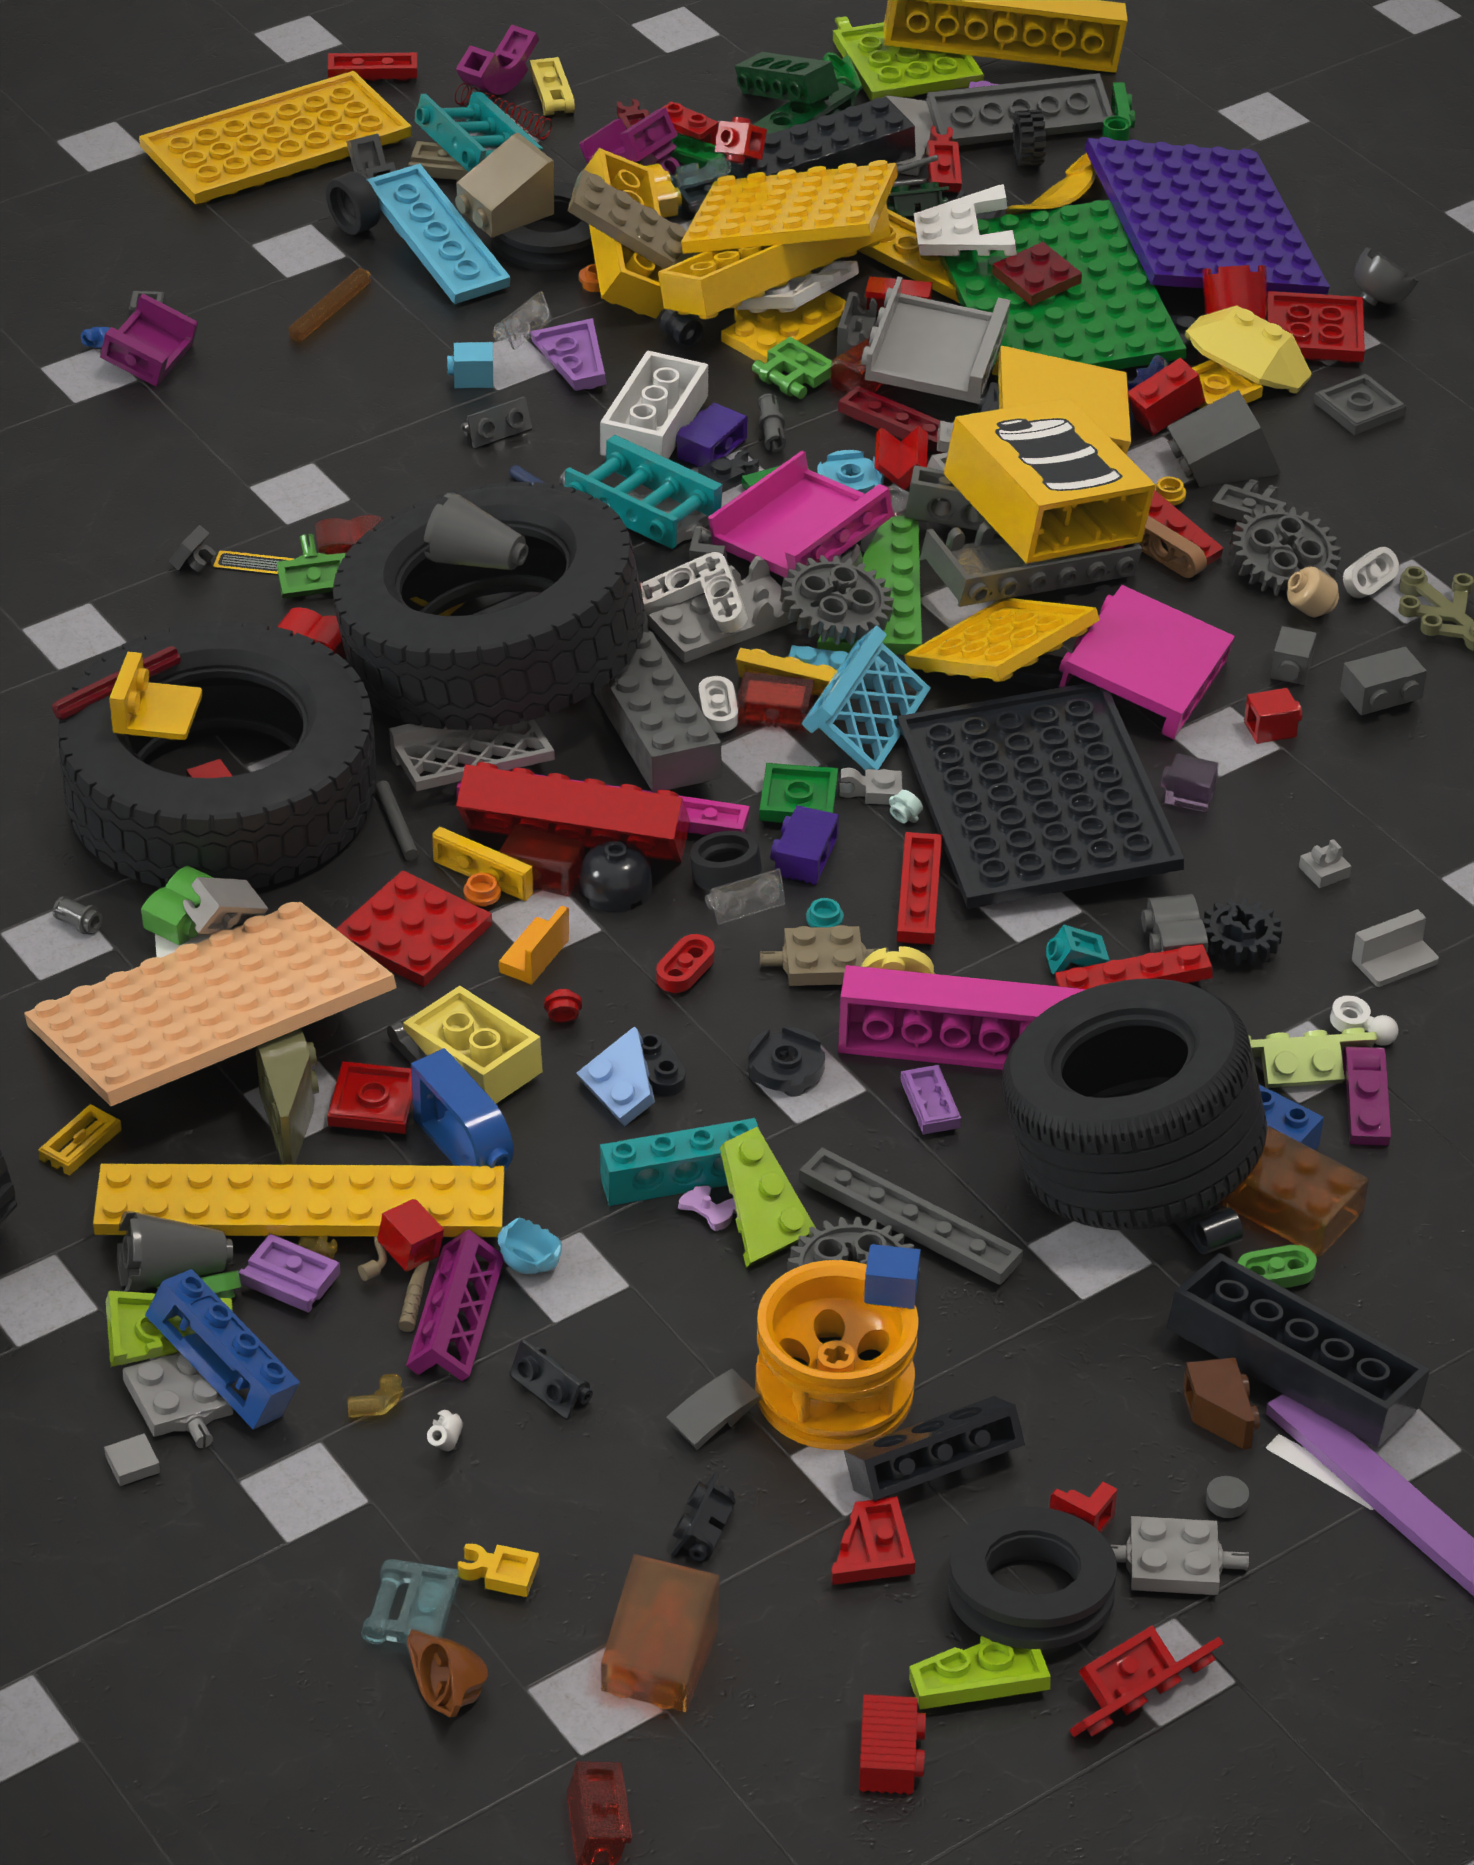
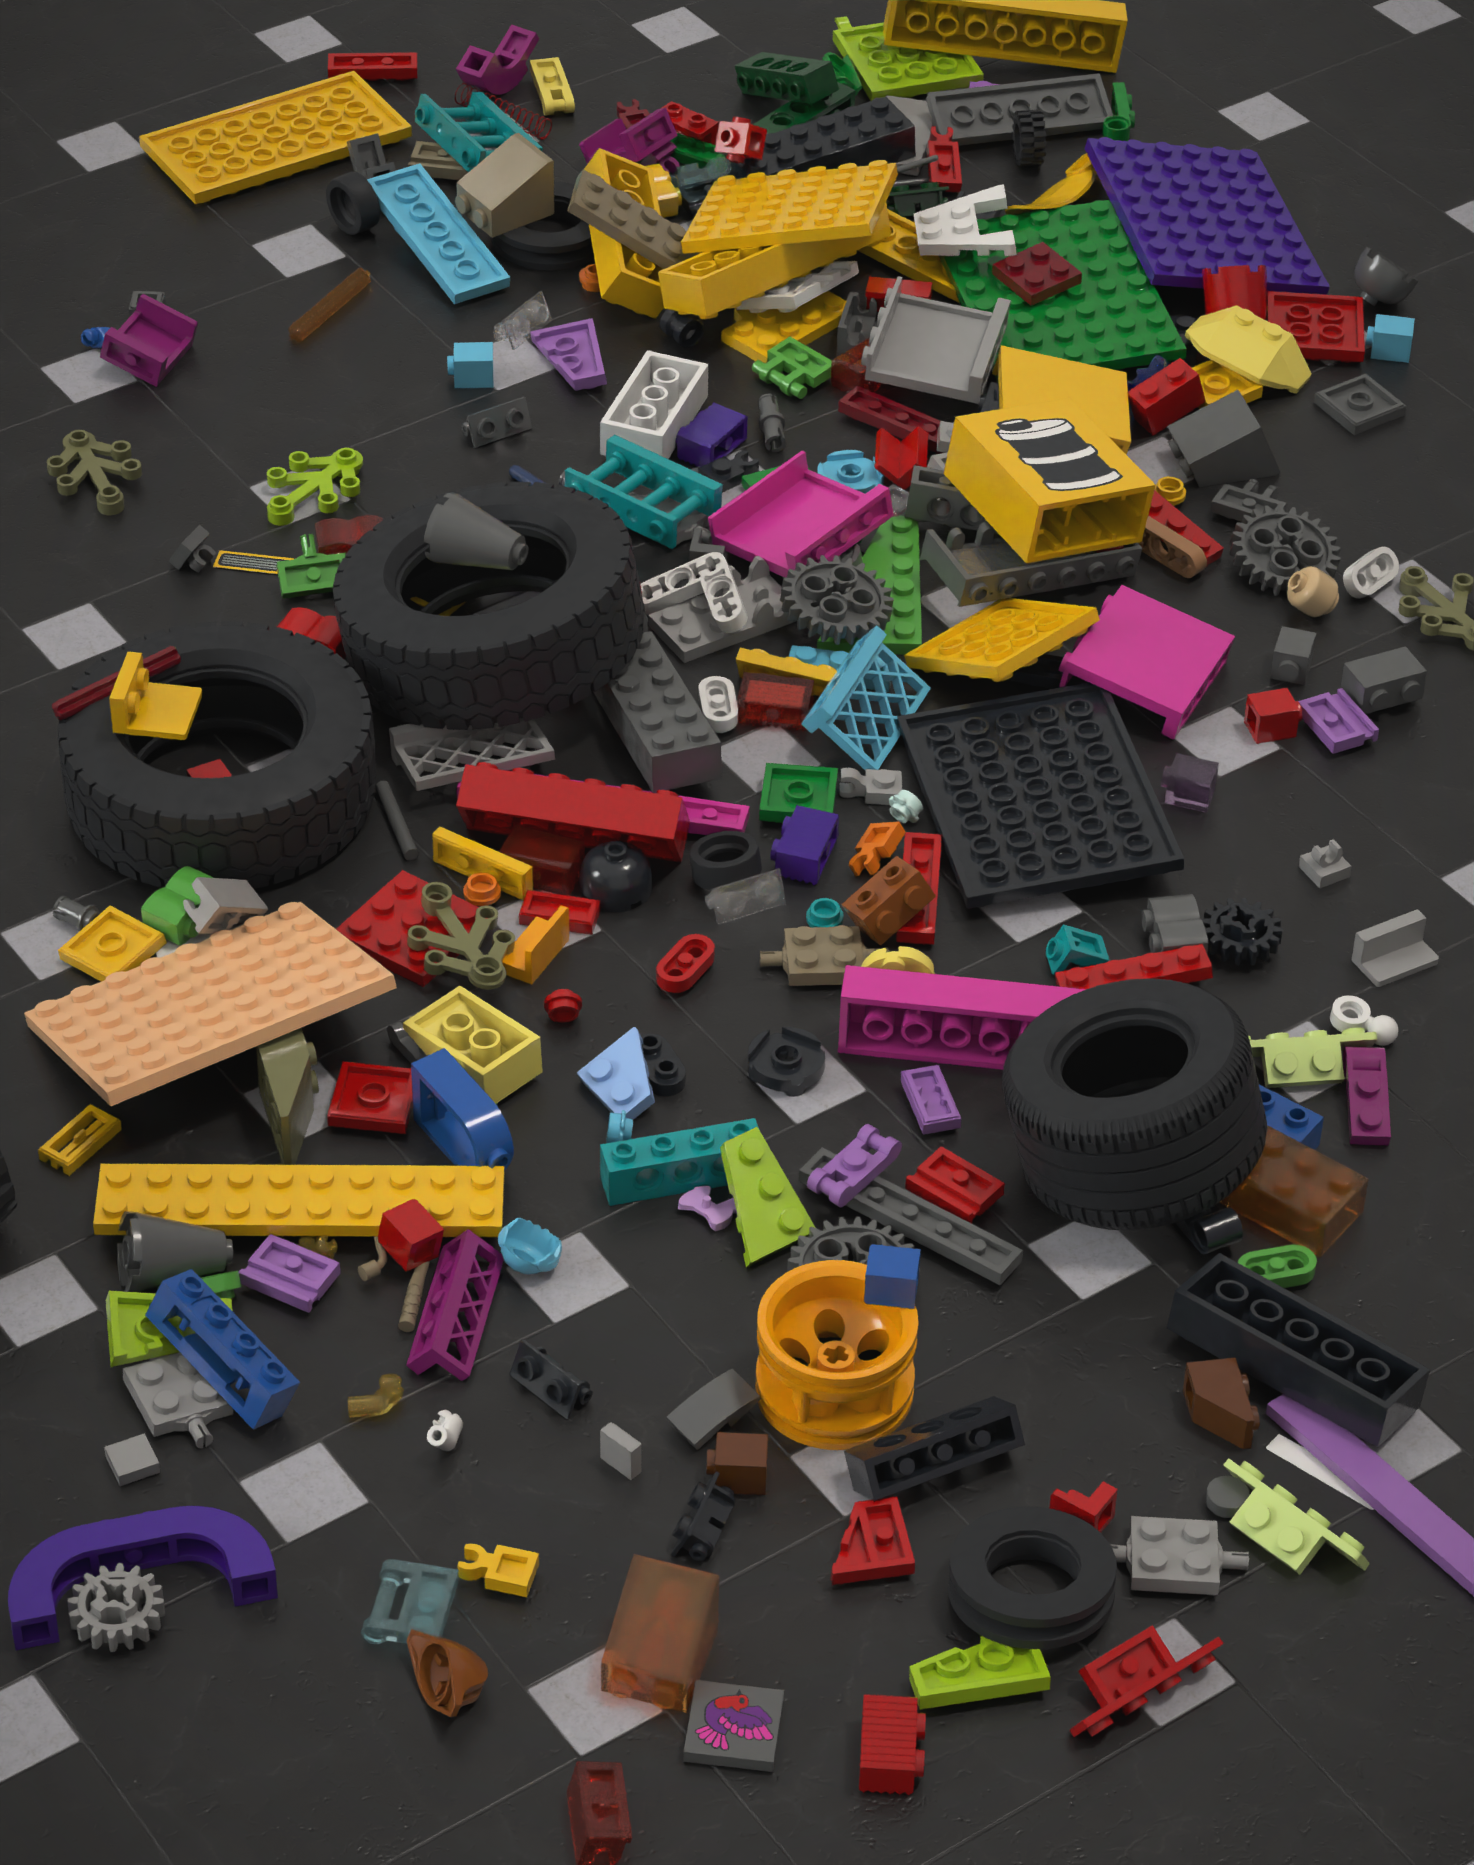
none -> dark purple arch [8,1506,278,1650]
none -> olive plant [46,430,142,515]
none -> yellow plate [58,905,166,982]
none -> light grey gear [67,1563,165,1652]
none -> lime plant [267,448,363,526]
none -> olive plant [407,882,515,990]
none -> red tile [519,890,600,935]
none -> light grey tile [600,1422,641,1480]
none -> medium azure plate [606,1110,633,1143]
none -> dark grey tile [683,1680,785,1772]
none -> reddish brown brick [706,1432,768,1495]
none -> medium lavender plate [807,1124,902,1207]
none -> dark orange brick [841,856,936,946]
none -> orange plate [849,821,906,876]
none -> red plate [905,1146,1005,1224]
none -> yellowish green bracket [1223,1458,1370,1575]
none -> medium lavender plate [1298,688,1379,754]
none -> medium azure brick [1366,314,1415,363]

